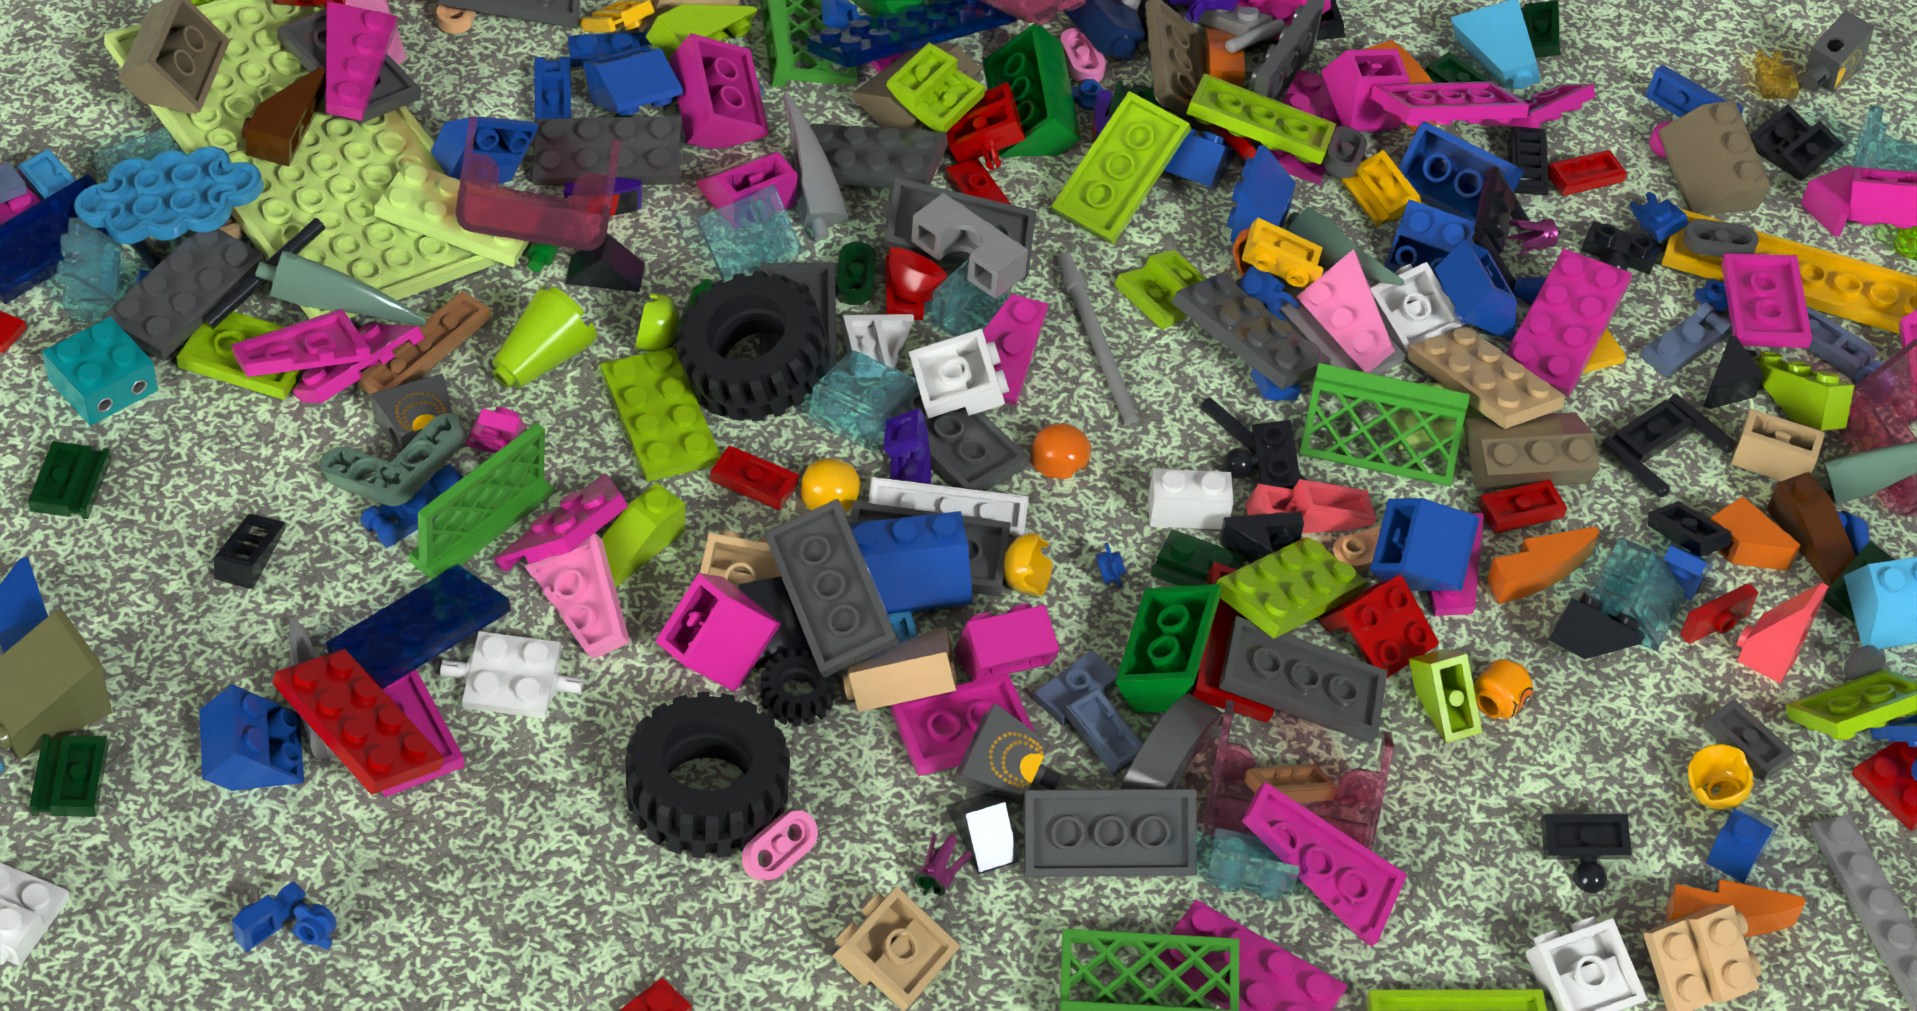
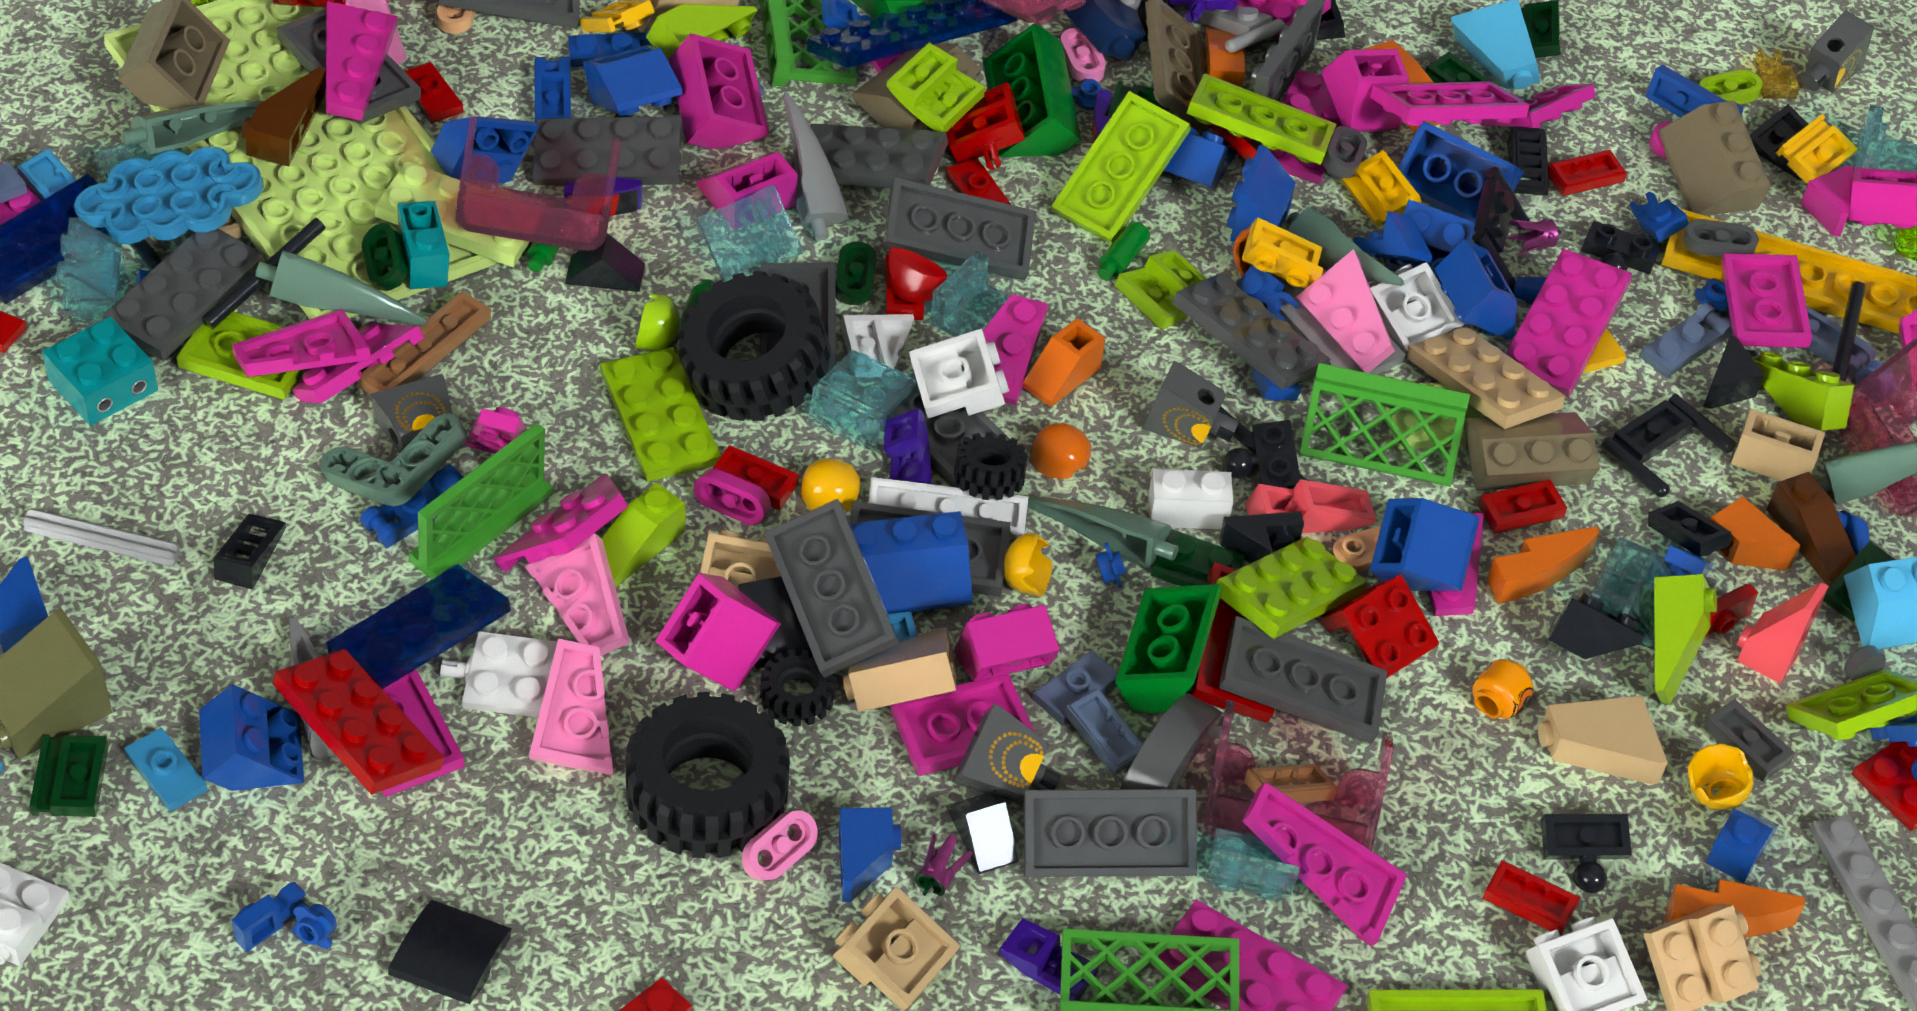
dark green plate [28,441,112,519] -> none
lime cone [492,285,598,389] -> none
light grey arch [911,193,1028,299] -> none
light grey bar [1057,252,1139,425] -> none
lime slope [1409,649,1483,743] -> none
none -> light grey axle [23,508,181,566]
none -> sand green piece [123,101,263,155]
none -> dark azure plate [124,727,208,812]
none -> dark green plate [361,223,408,291]
none -> black slope [388,899,512,1005]
none -> teal slope [397,201,450,290]
none -> red plate [405,62,464,124]
none -> bright pink wing [529,638,613,775]
none -> dark pink plate [694,469,771,525]
none -> blue slope [838,807,901,902]
none -> black tyre [954,432,1028,500]
none -> dark purple slope [999,918,1099,1001]
none -> sand green piece [1021,495,1178,569]
none -> orange slope [1023,318,1106,408]
none -> green cylinder [1098,222,1150,281]
none -> dark grey torso [1142,361,1239,449]
none -> blue slope [1353,211,1432,263]
none -> red plate [1482,860,1581,936]
none -> tan slope [1538,696,1668,785]
none -> lime slope [1654,574,1717,704]
none -> lime plate [1699,69,1763,105]
none -> yellow plate [1776,114,1858,185]
none -> black bar [1832,281,1866,382]

